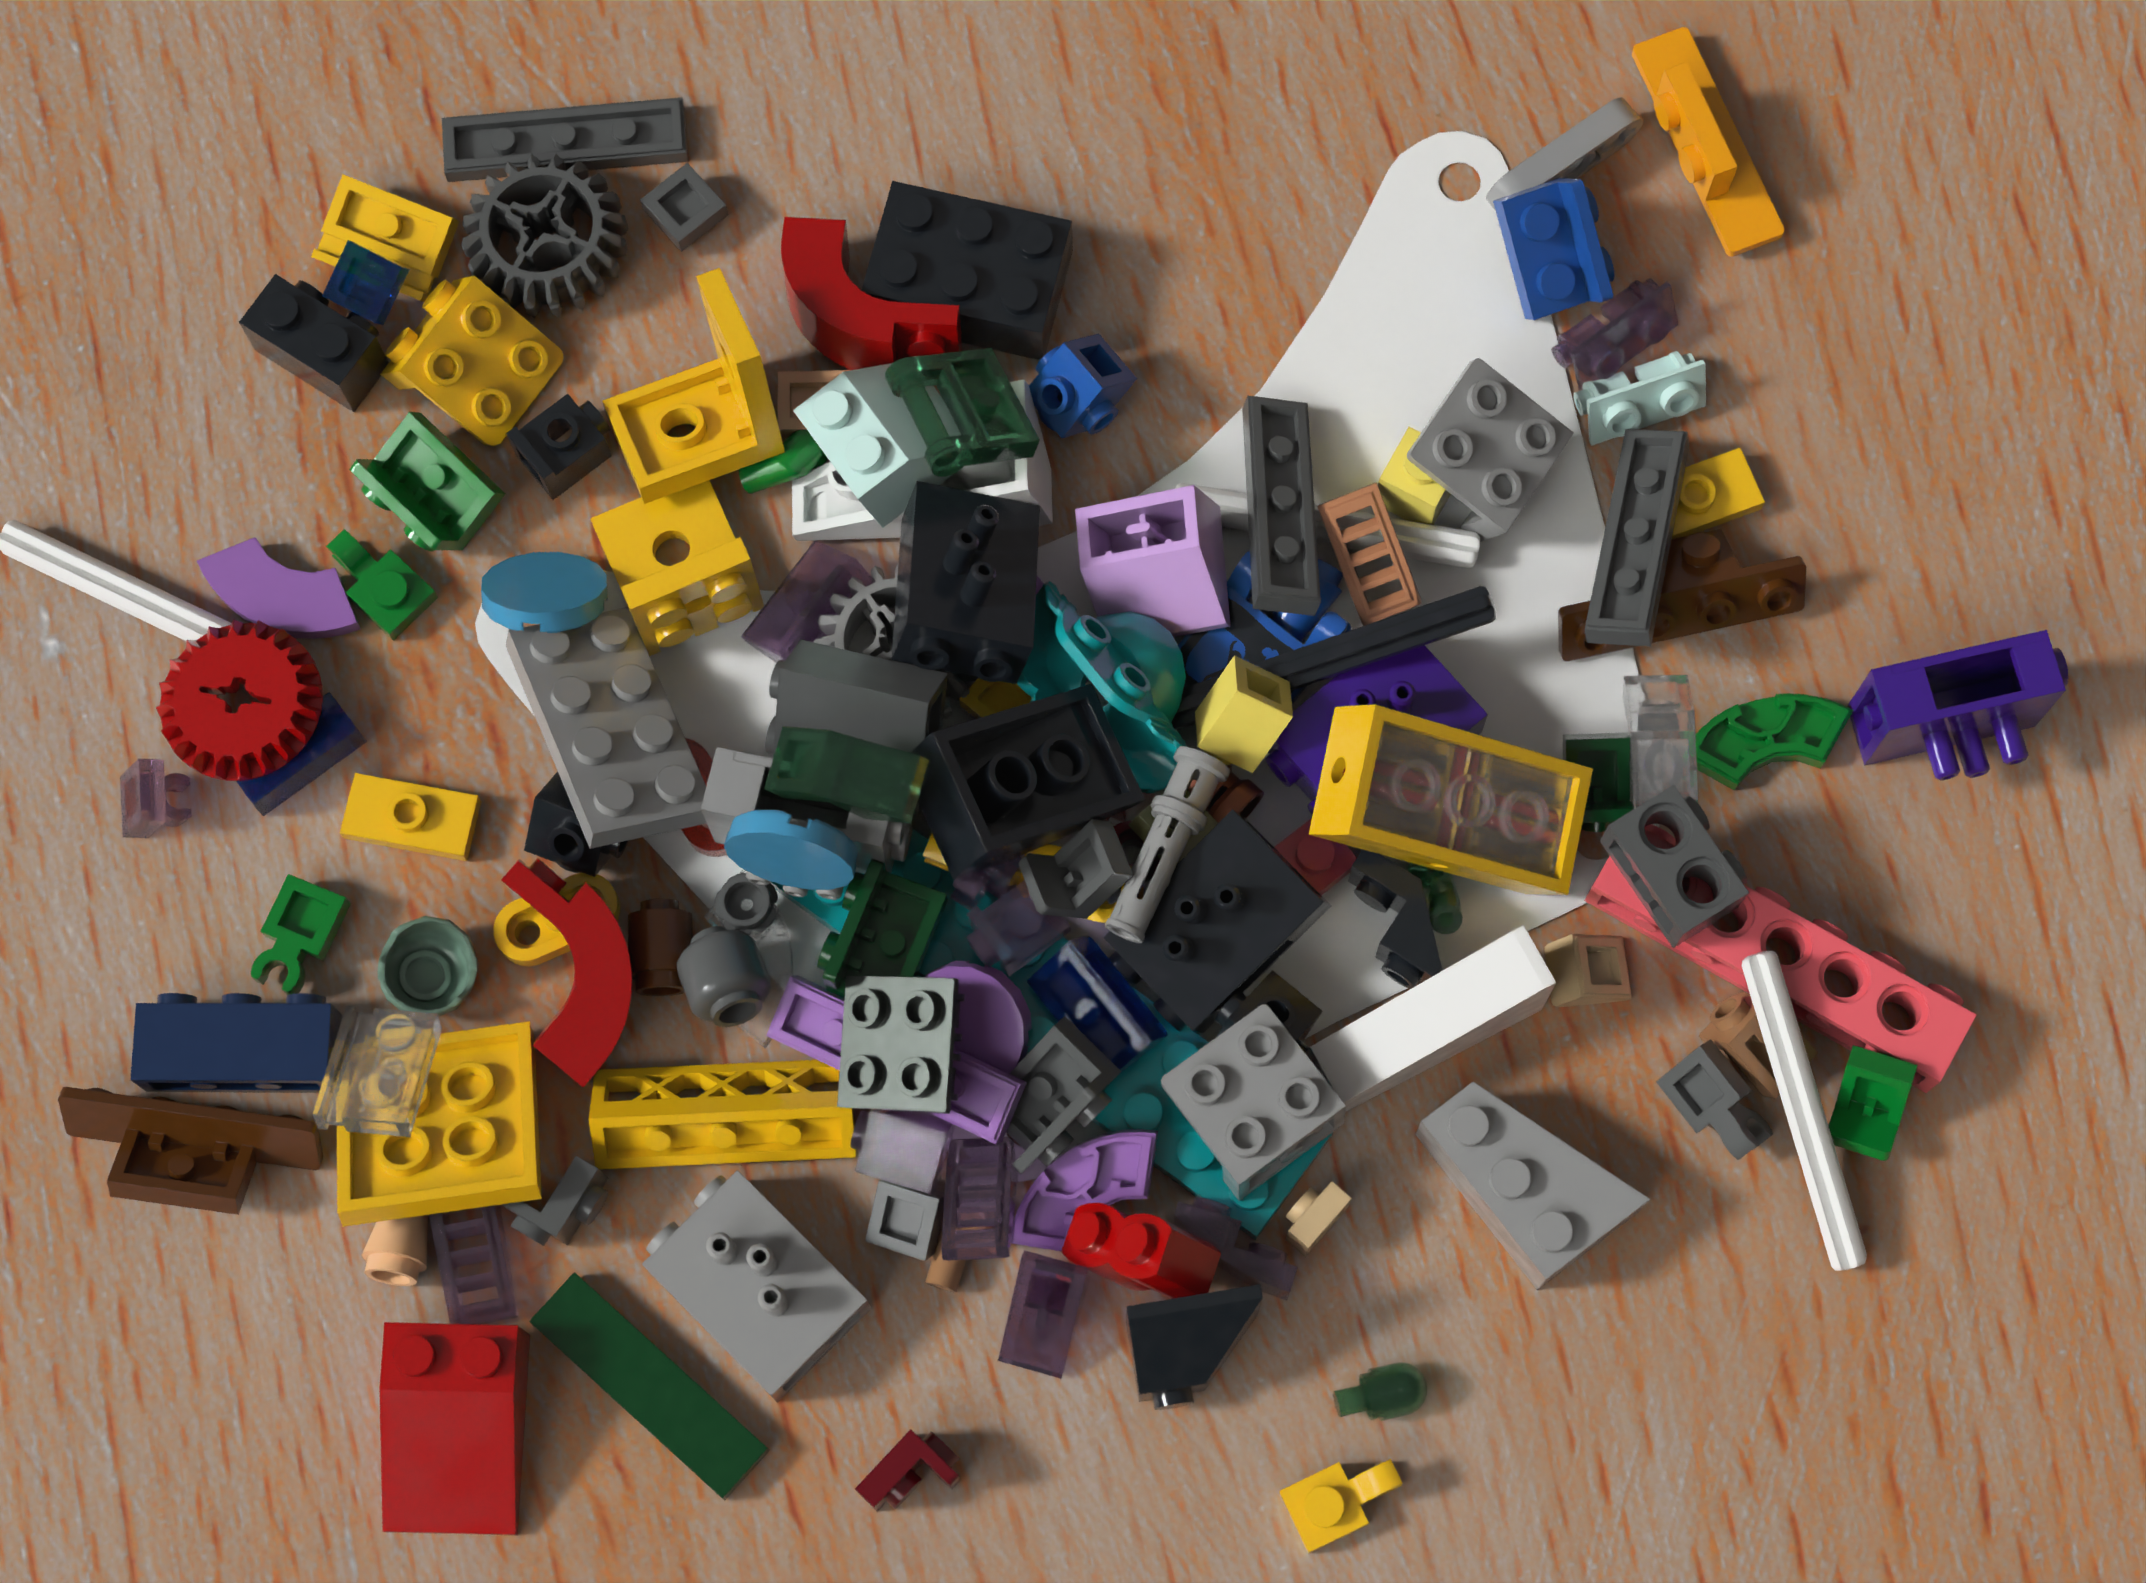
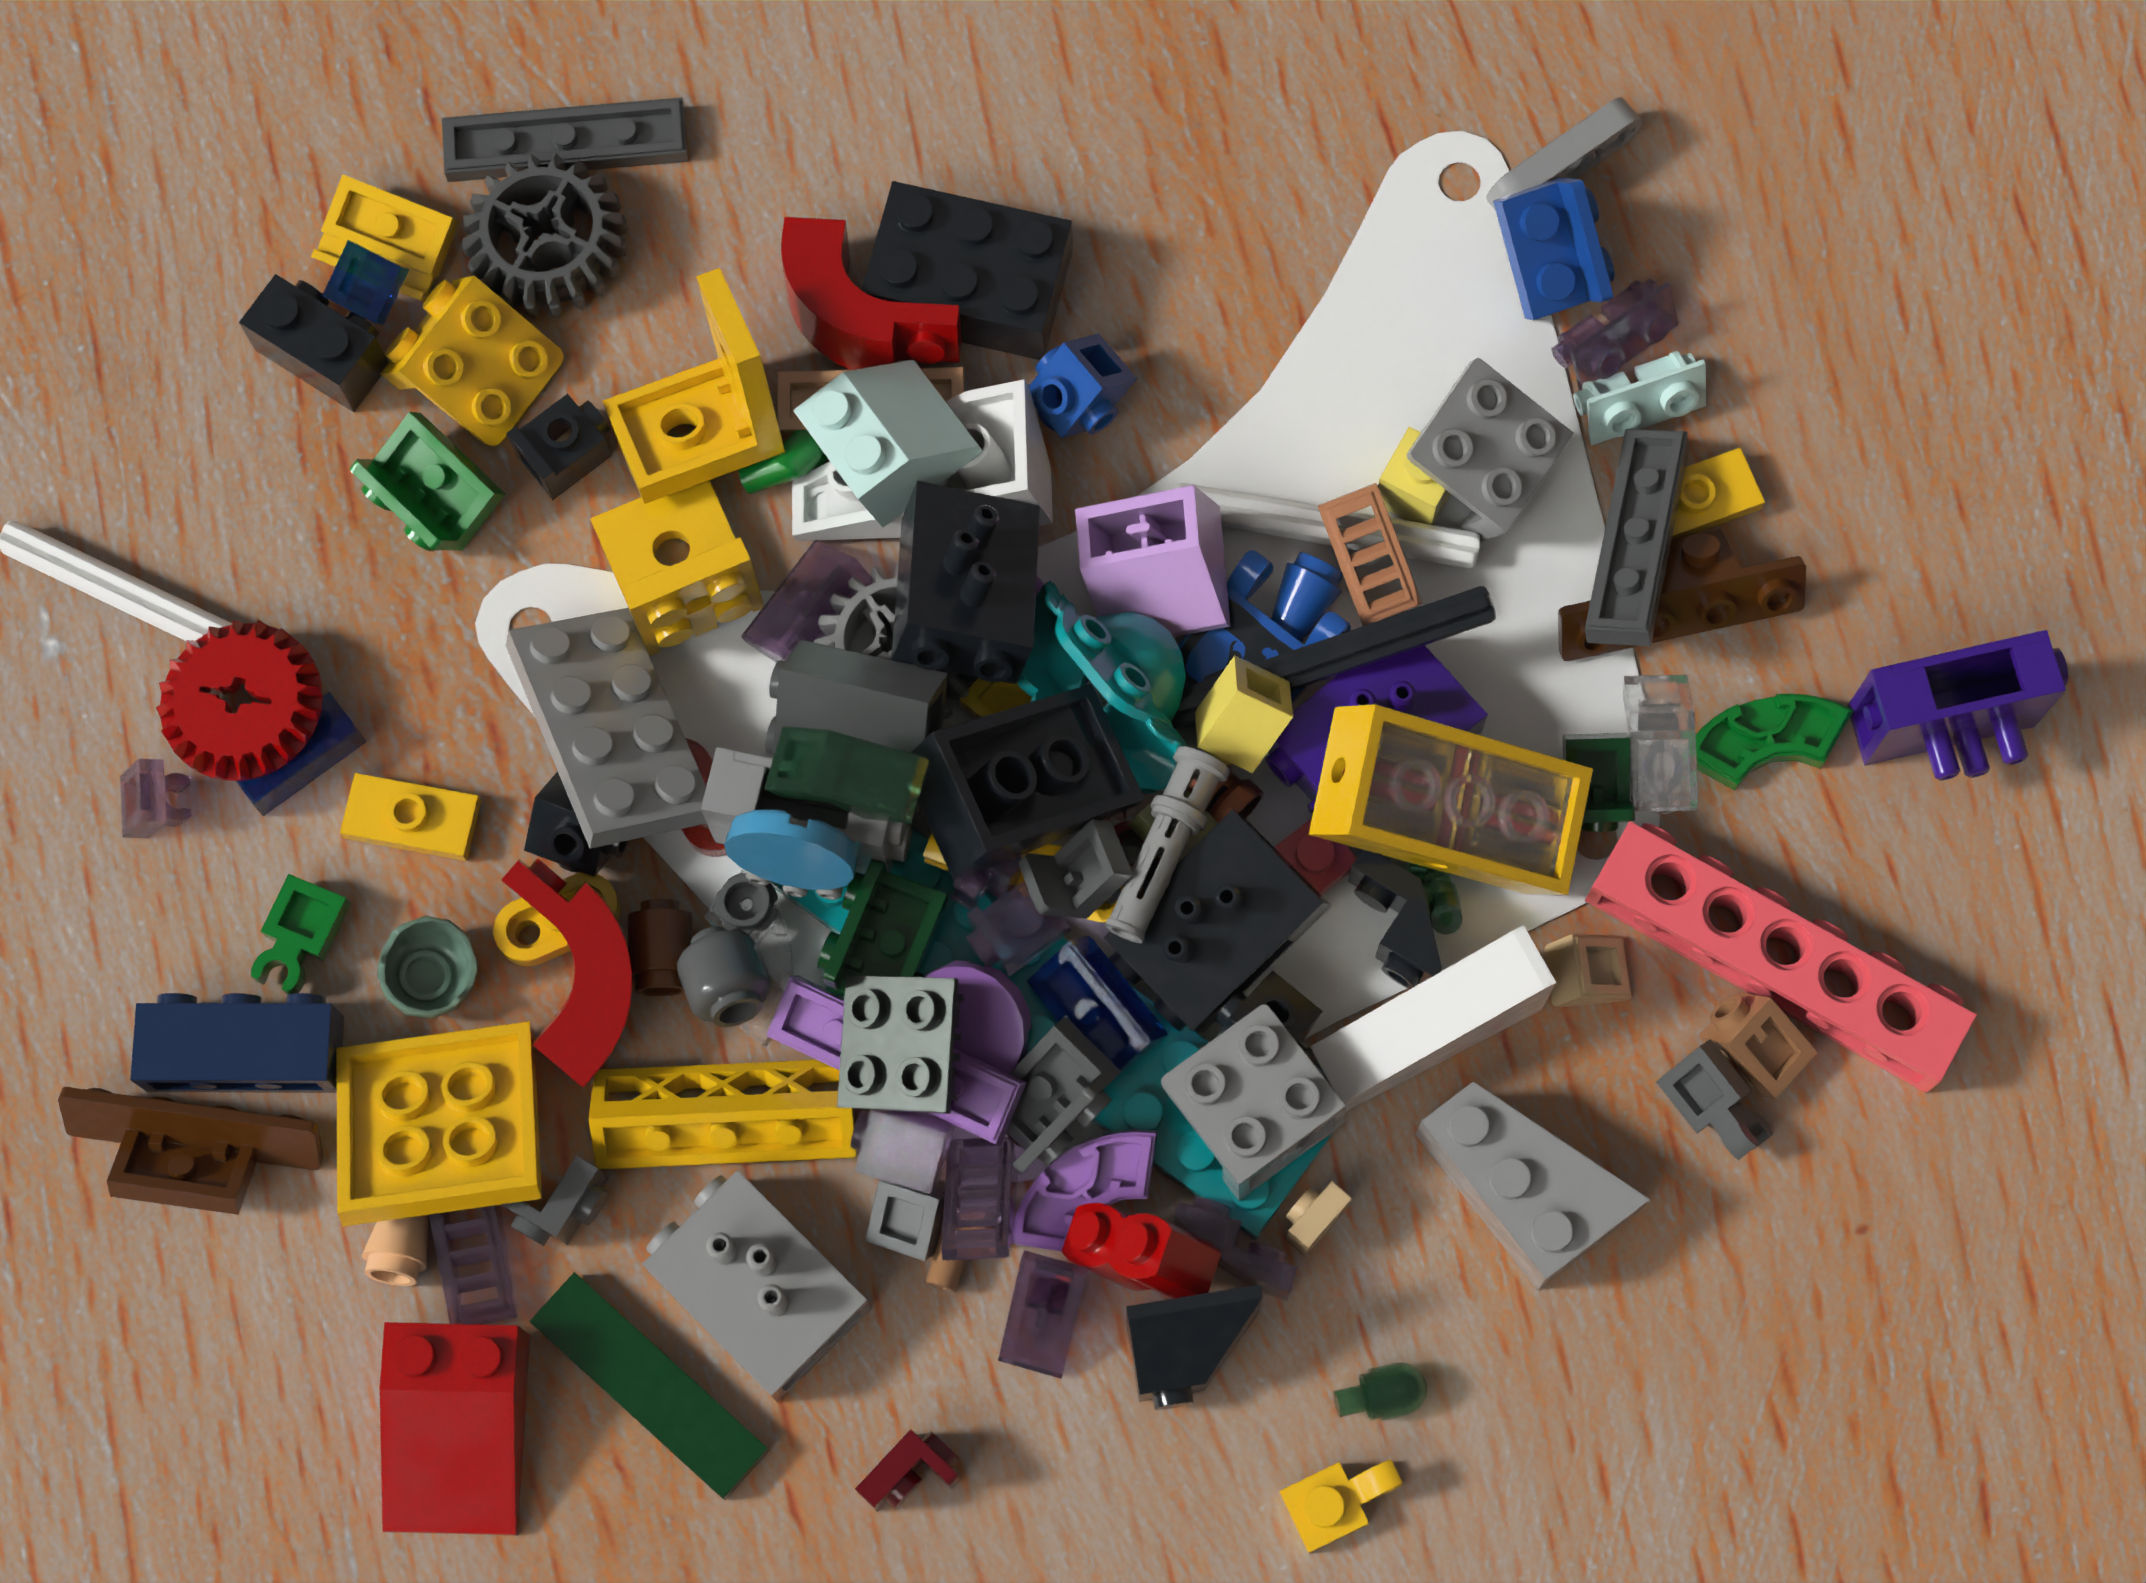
medium lavender tile [197,537,361,639] -> none
clear plate [312,1006,442,1137] -> none
green plate [326,529,438,641] -> none
dark azure tile [481,552,608,633] -> none
dark grey plate [640,163,728,252] -> none
clear green plate [885,348,1040,477] -> none
dark grey tile [1242,395,1321,616] -> none
dark grey brick [1600,784,1749,948] -> none
light orange bracket [1632,27,1785,257] -> none
white axle [1741,951,1867,1271] -> none
green bracket [1828,1045,1918,1161] -> none

